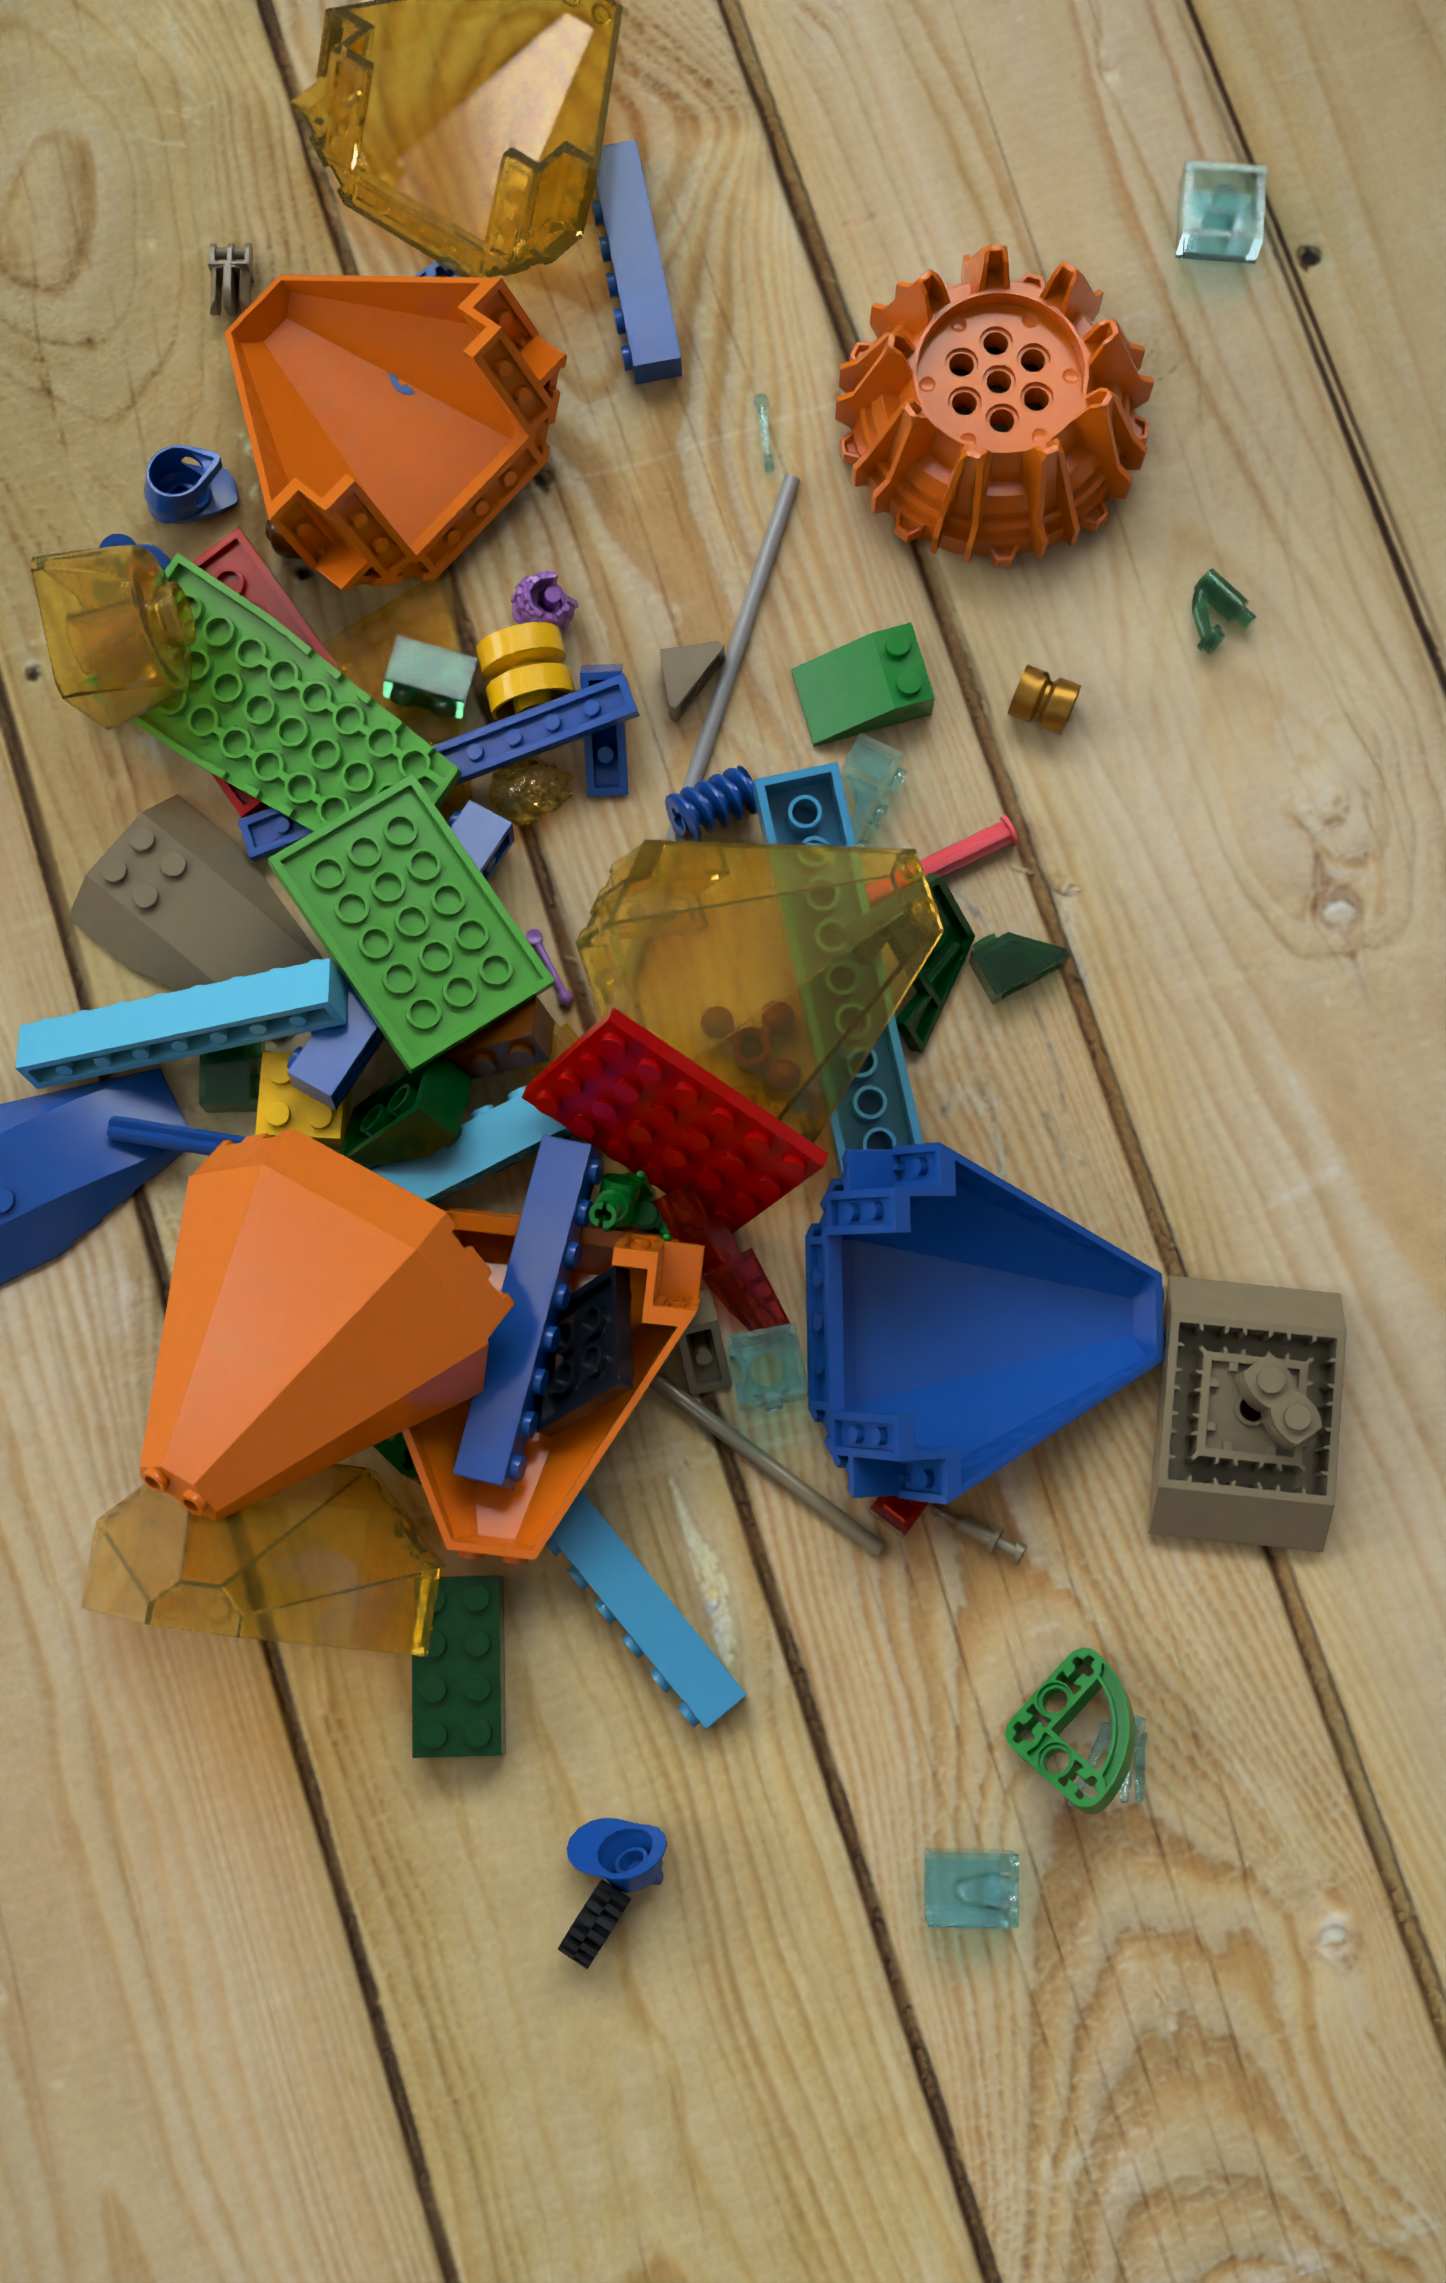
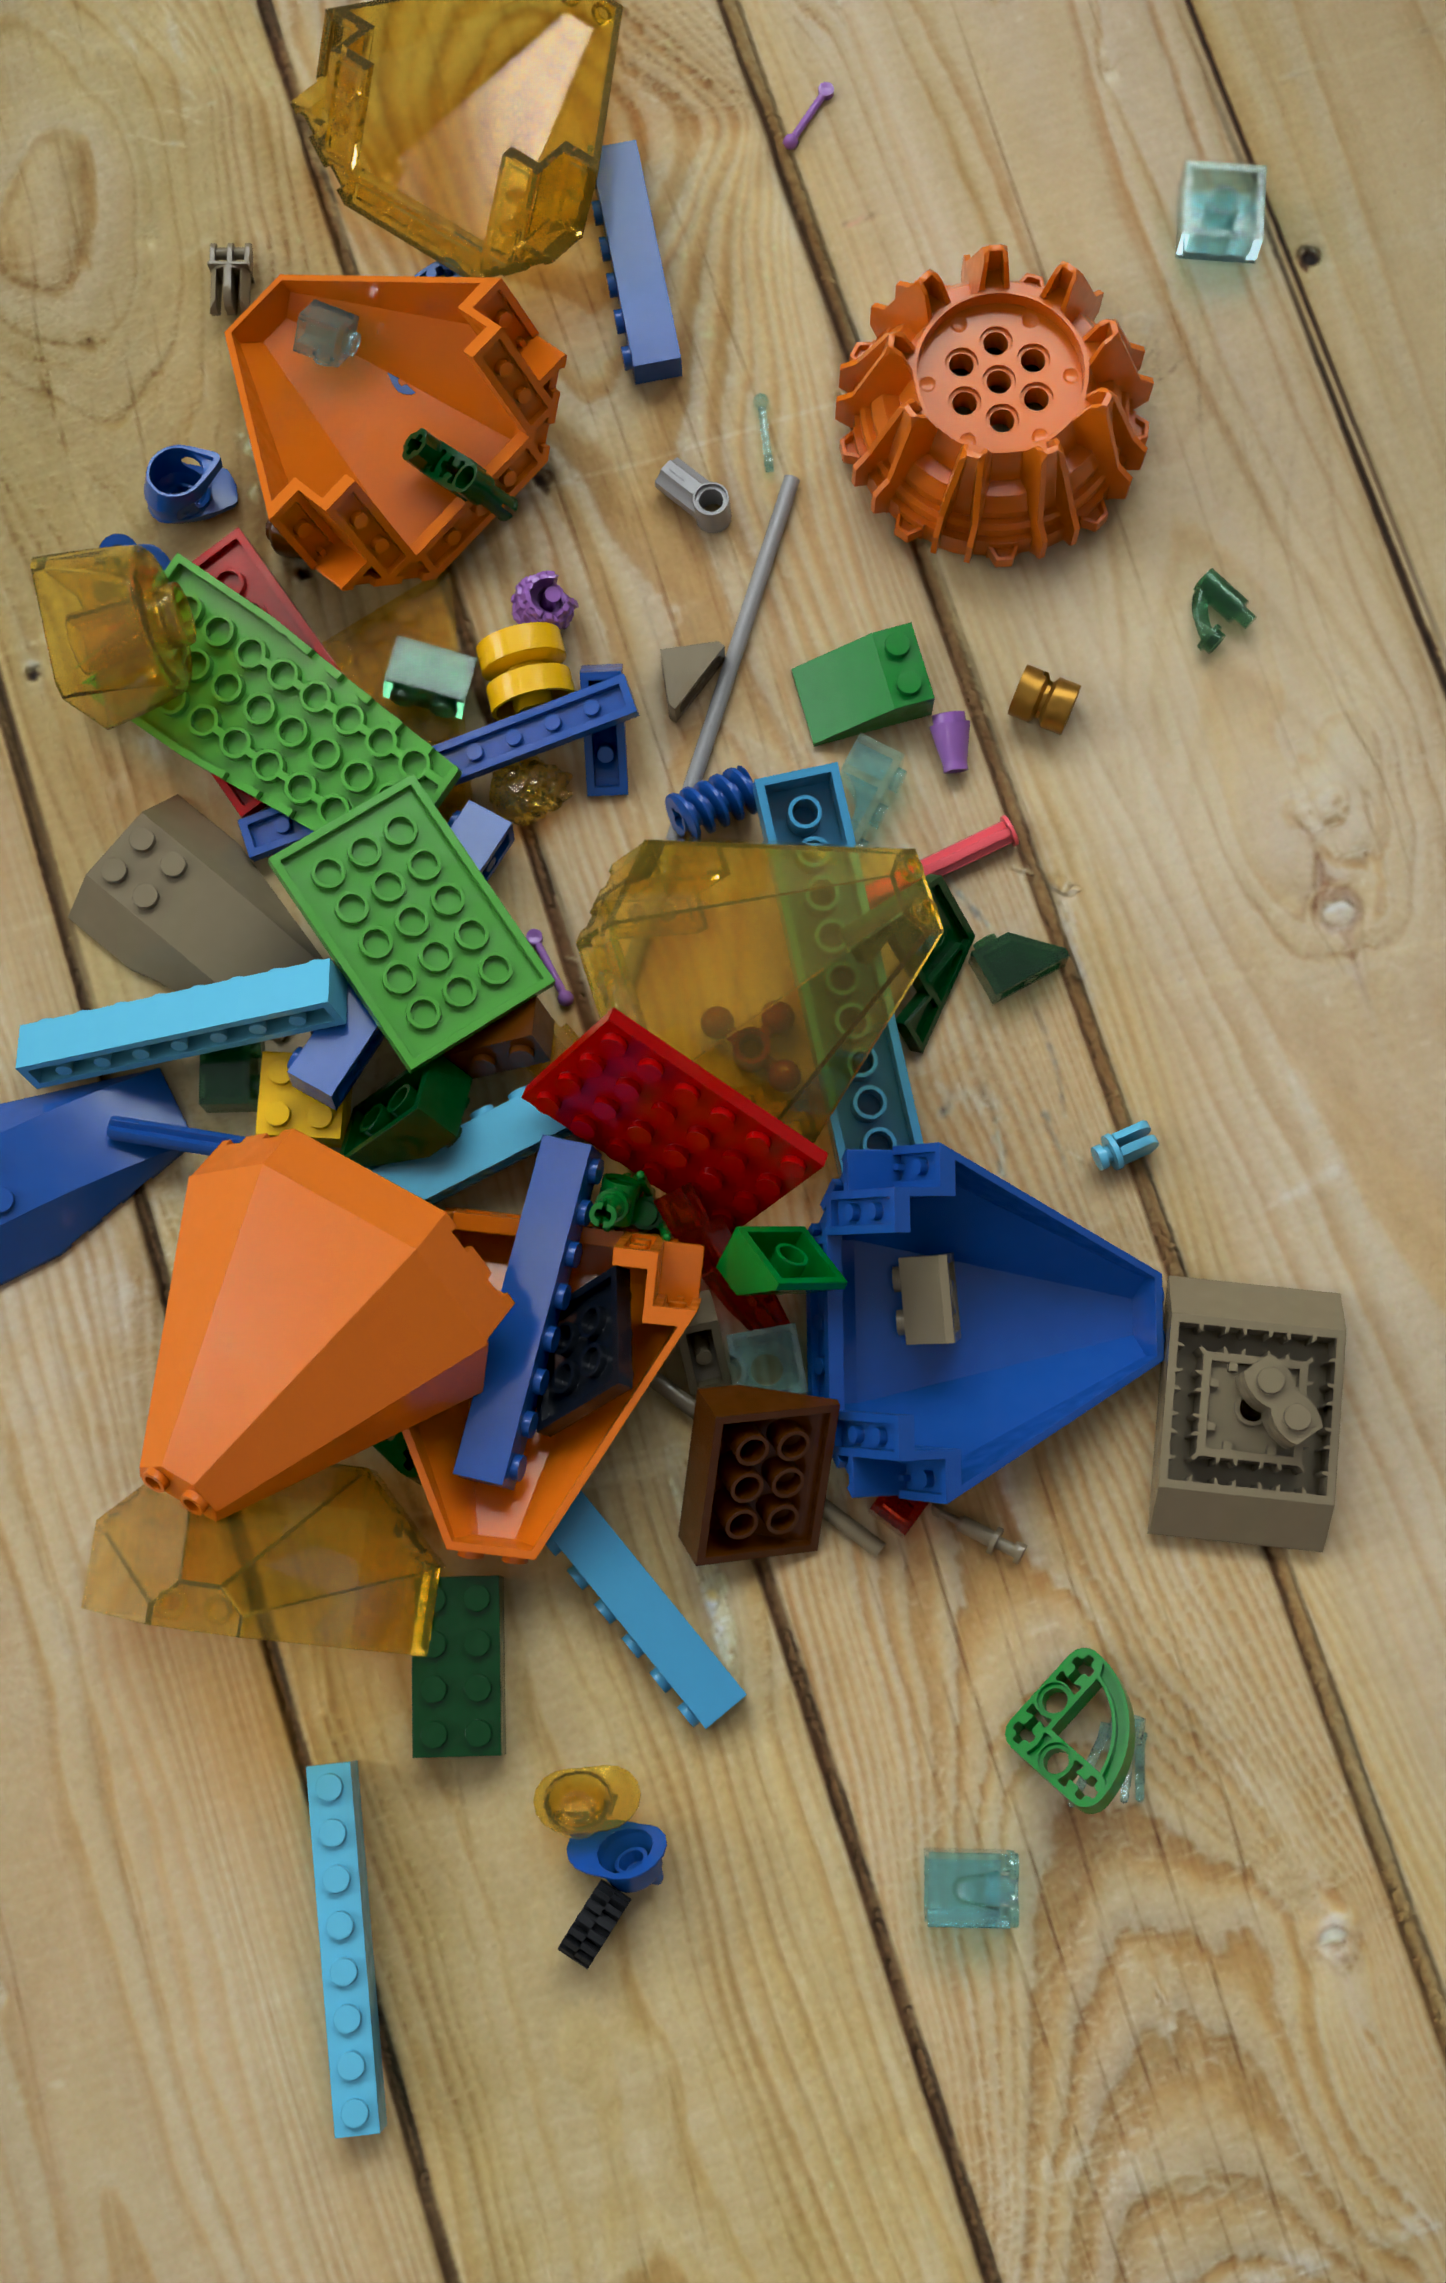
none -> clear light blue brick [293,299,361,368]
none -> medium azure brick [306,1760,387,2138]
none -> dark green beam [402,428,518,522]
none -> clear yellow piece [533,1765,641,1839]
none -> light grey piece [655,457,732,533]
none -> reddish brown slope [678,1385,840,1566]
none -> green slope [716,1226,848,1296]
none -> medium lavender hinge [783,82,834,150]
none -> dark tan slope [892,1252,961,1345]
none -> medium lavender cone [929,711,970,774]
none -> medium azure arm [1091,1120,1159,1171]

